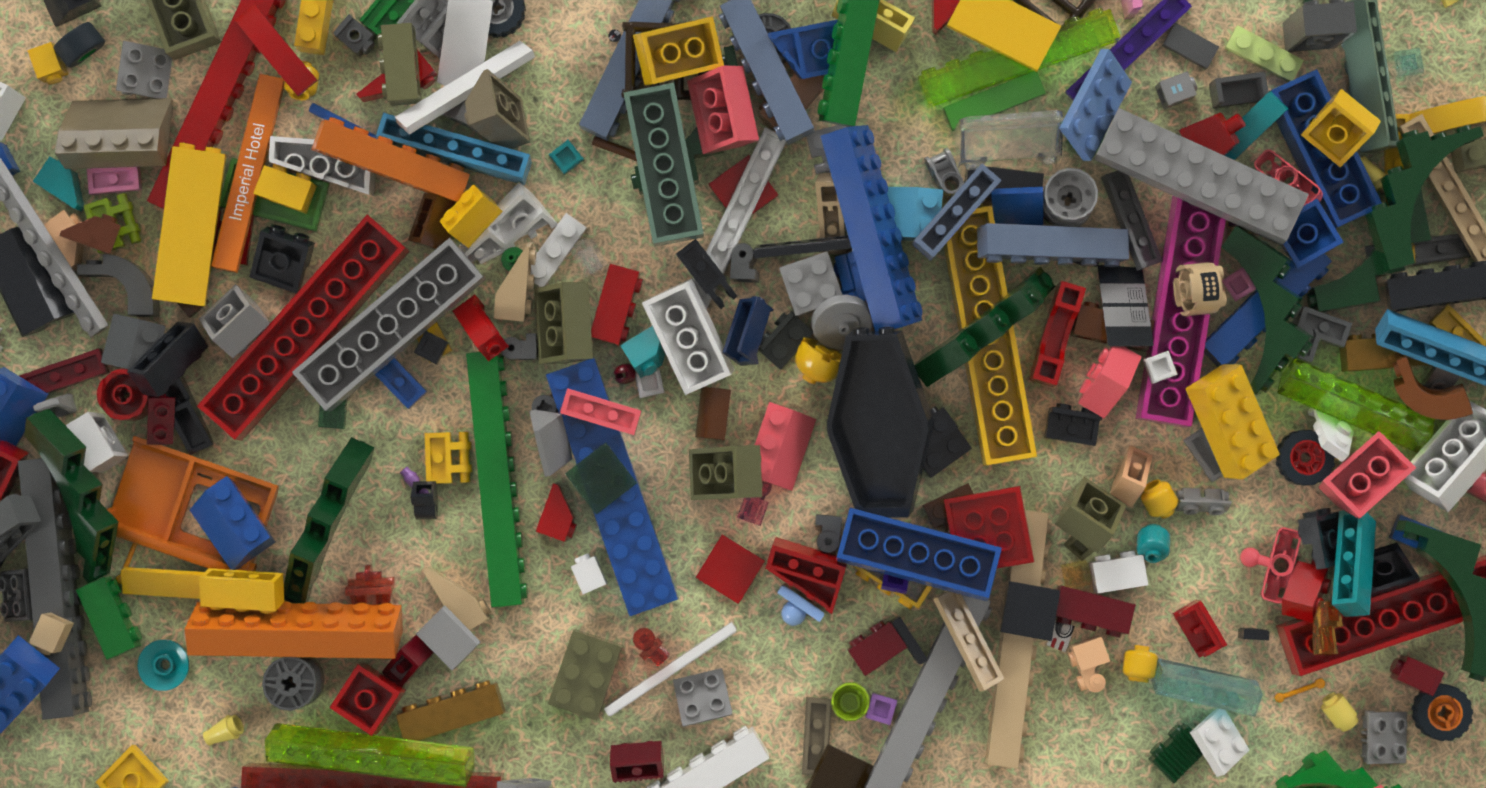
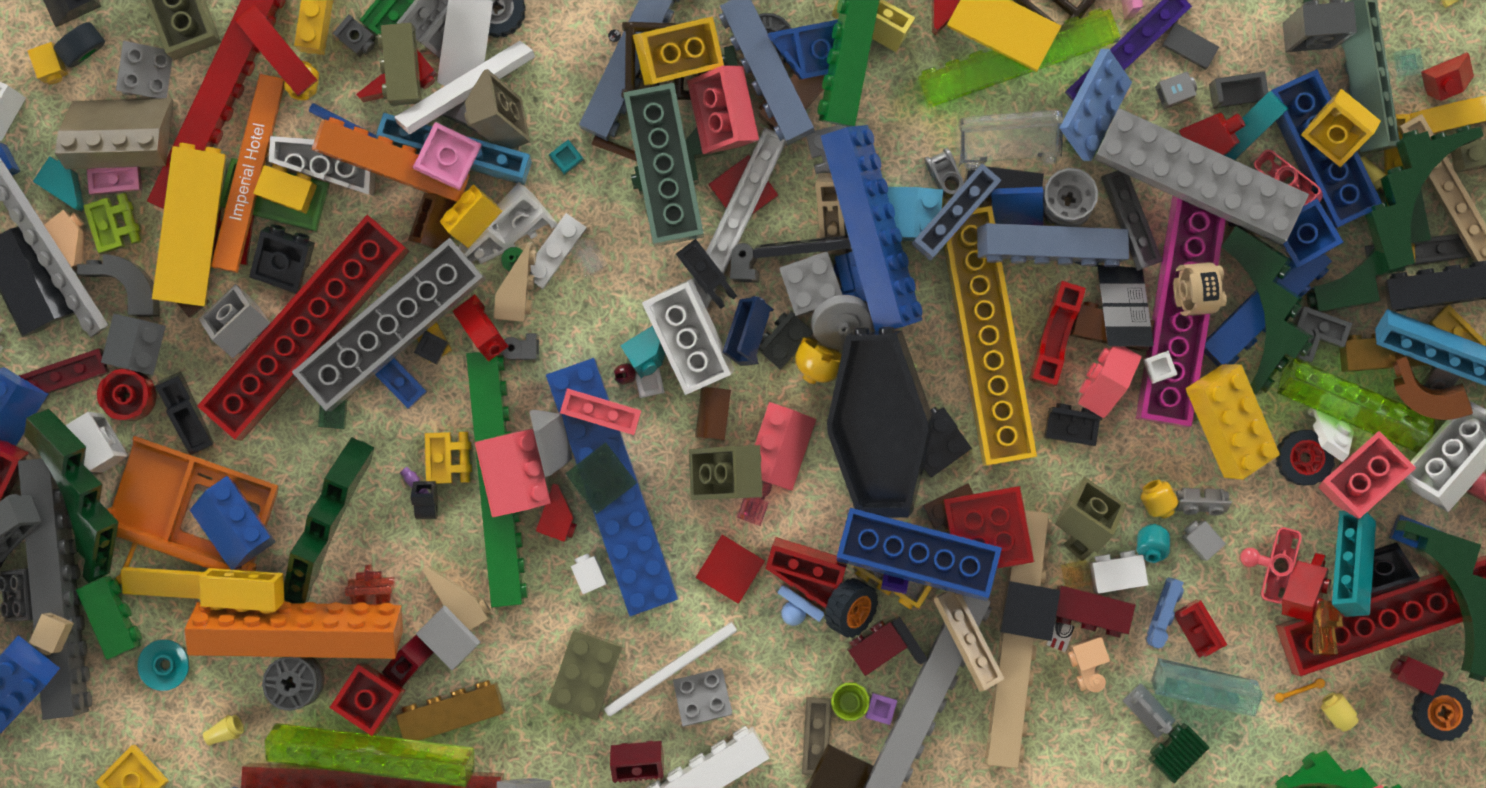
light grey slope [33,393,77,418] -> none
copper slope [59,214,121,254] -> none
black brick [127,321,209,397] -> none
dark red hinge [147,393,175,445] -> none
dark grey wheel [532,395,558,413] -> none
olive brick [534,282,593,364] -> none
red brick [591,264,643,346] -> none
clear red hips [633,627,670,667] -> none
dark grey leg [815,514,842,553] -> none
dark green arch [914,266,1056,387] -> none
bright green tile [943,71,1046,132] -> none
light nougat slope [1110,445,1153,507] -> none
yellow head [1123,645,1158,683] -> none
light grey tile [1183,428,1223,482] -> none
white plate [1190,706,1249,777] -> none
bright pink slope [1222,267,1256,302] -> none
yellowish green plate [1224,25,1304,82] -> none
black tile [1238,627,1269,641] -> none
black plate [1298,508,1339,569] -> none
light grey hinge [1361,710,1407,764] -> none
none -> bright pink tile [413,122,482,191]
none -> coral slope [474,429,551,517]
none -> black wheel [825,578,878,638]
none -> light grey hinge [1122,683,1176,738]
none -> medium blue hinge [1146,577,1184,649]
none -> light grey brick [1182,520,1226,561]
none -> red slope [1421,52,1474,101]

